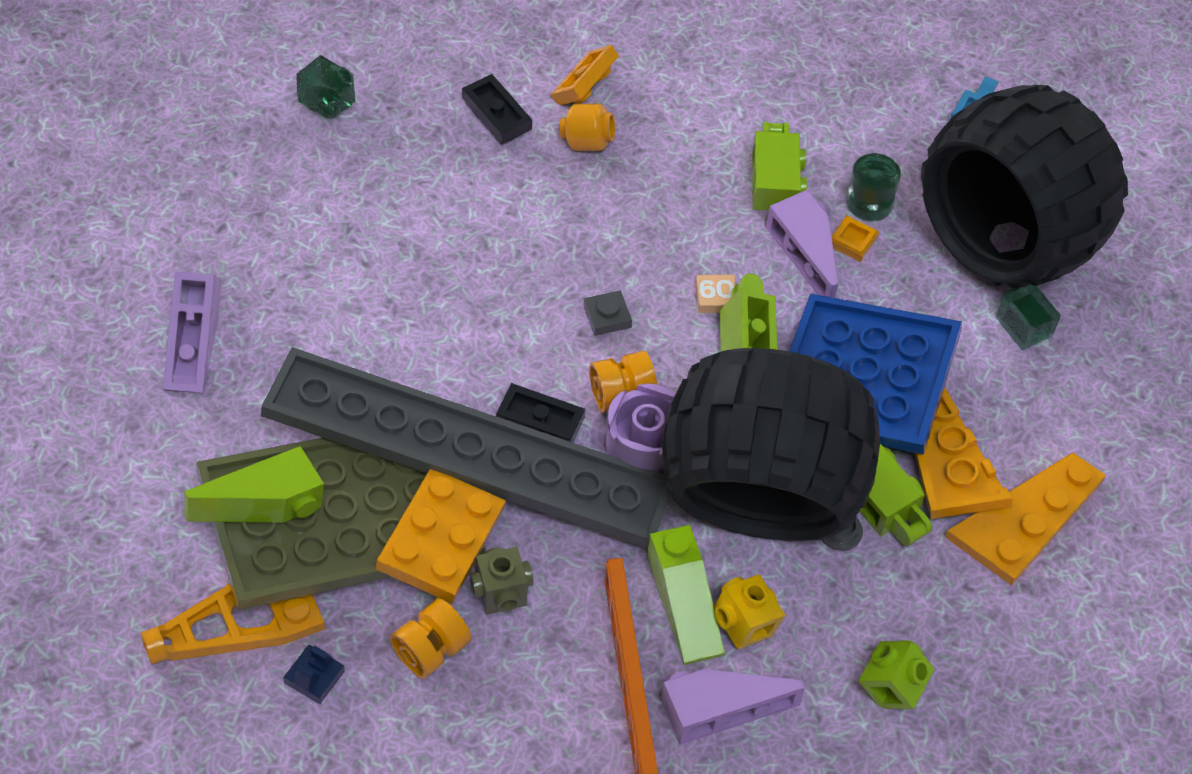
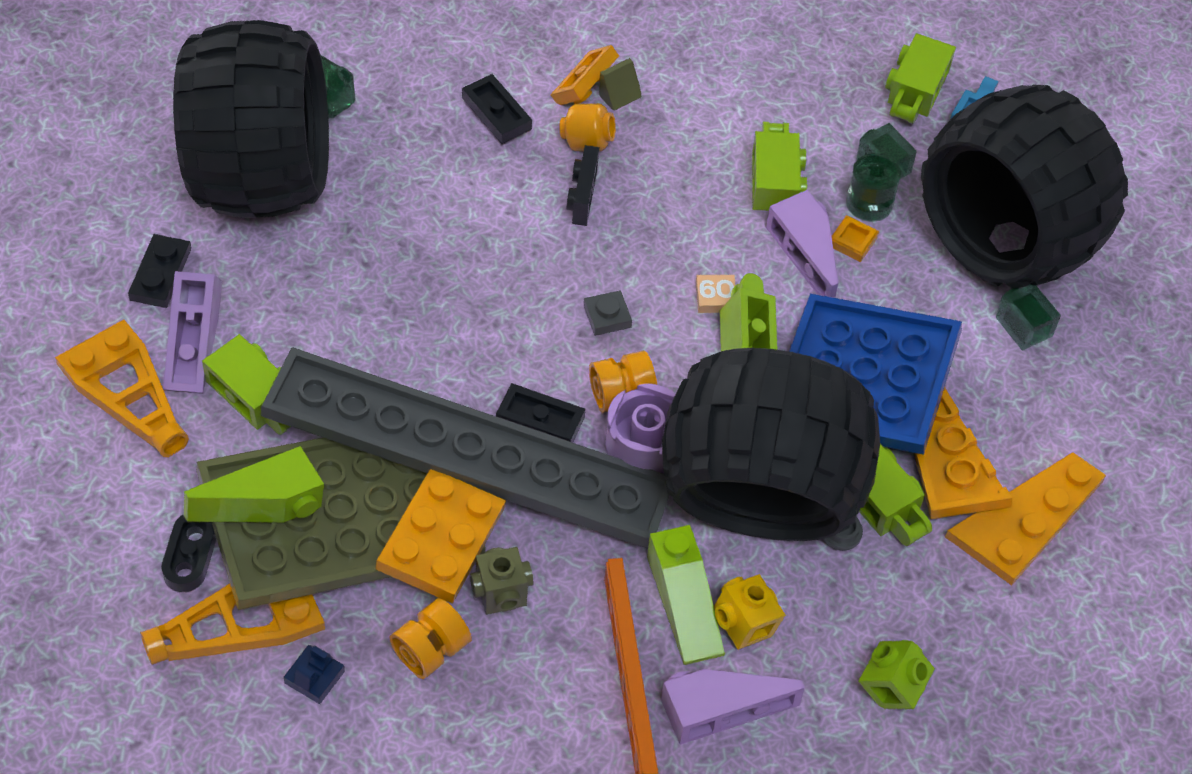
none -> light orange plate [55,319,189,457]
none -> black plate [128,234,191,308]
none -> black plate [161,514,217,592]
none -> black tyre [173,20,329,218]
none -> lime brick [202,334,291,435]
none -> black plate [566,145,600,226]
none -> olive slope [599,58,642,111]
none -> brick [856,123,917,188]
none -> lime brick [885,33,956,124]

